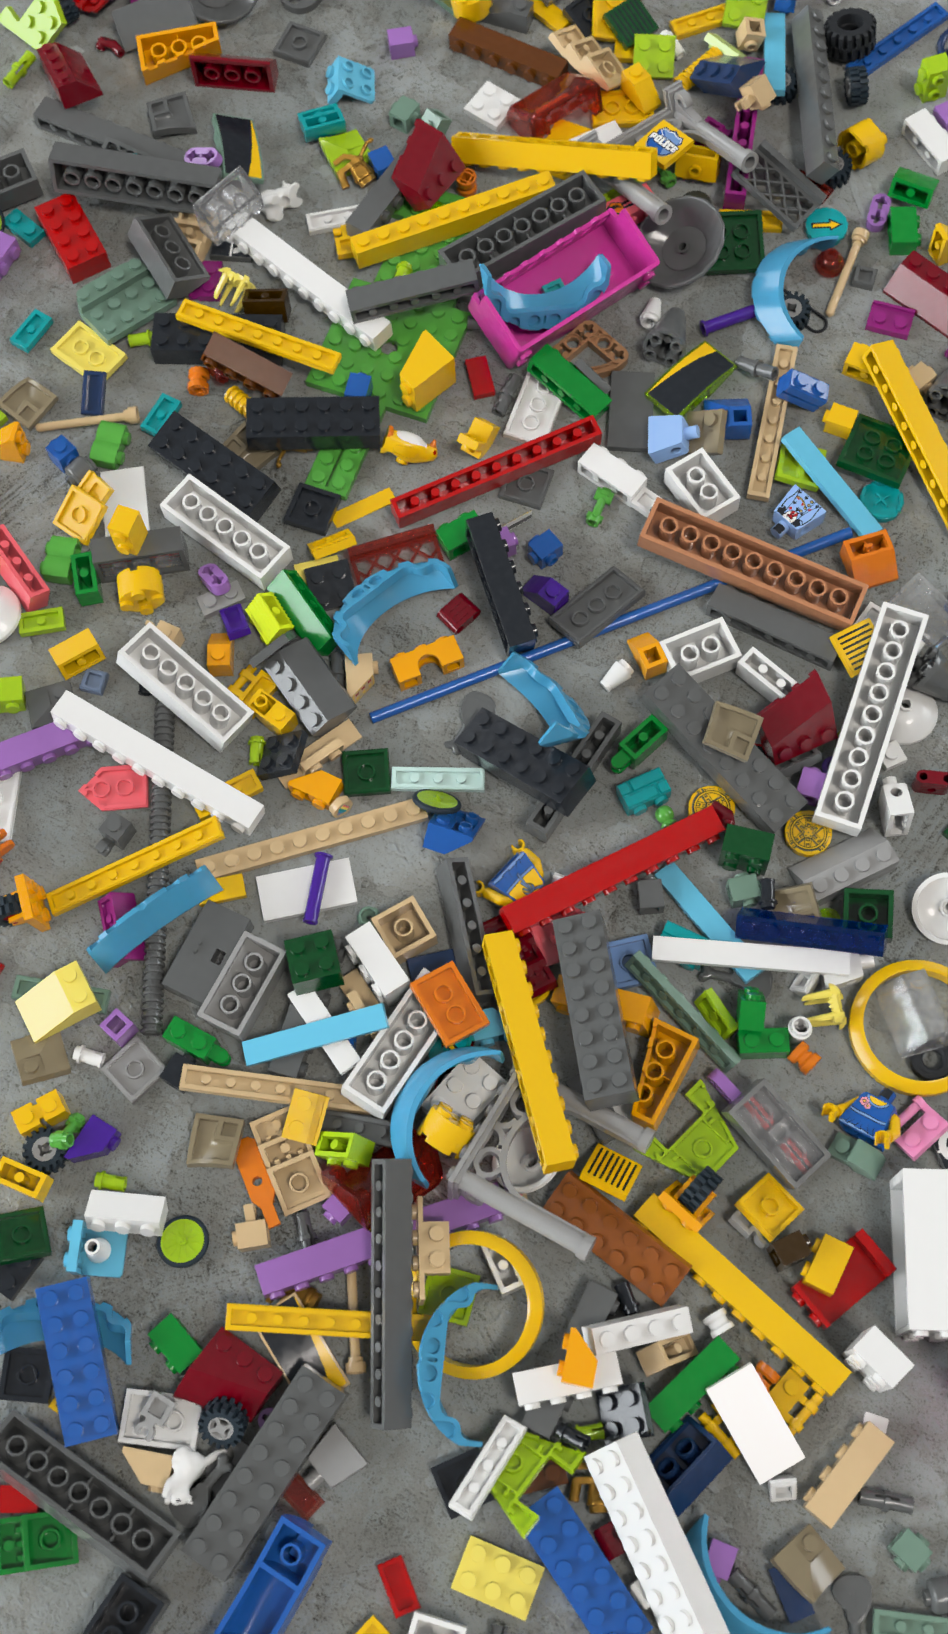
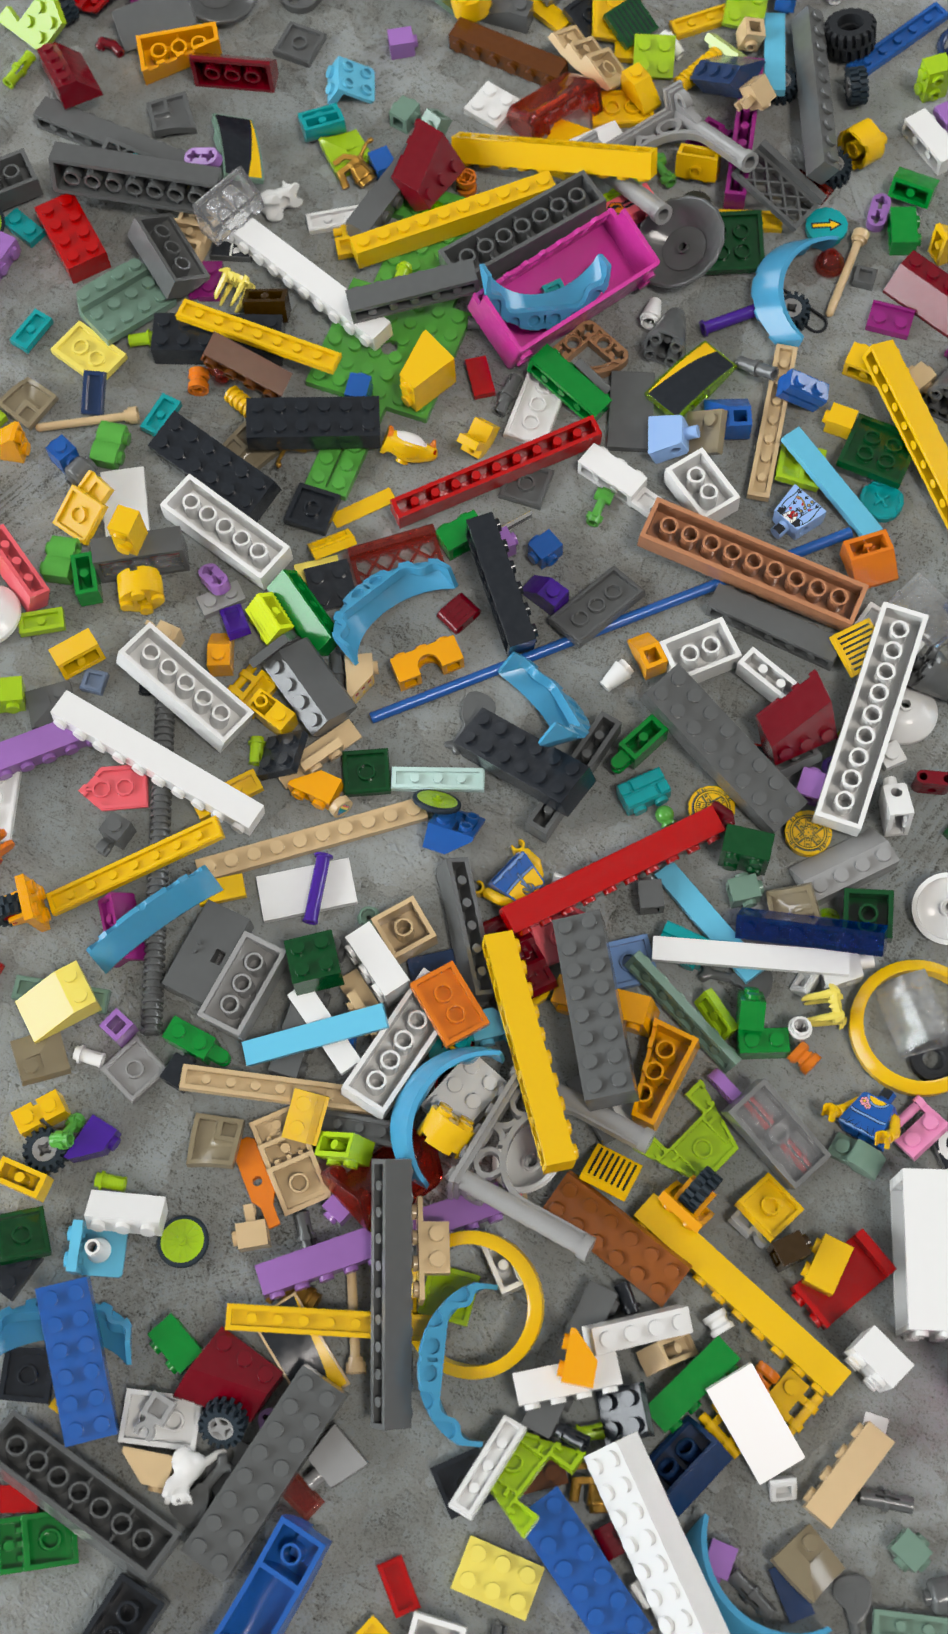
tile [634,119,694,171] -> none
dark tan plate [702,701,764,763] -> none
black pin [758,878,778,910] -> none

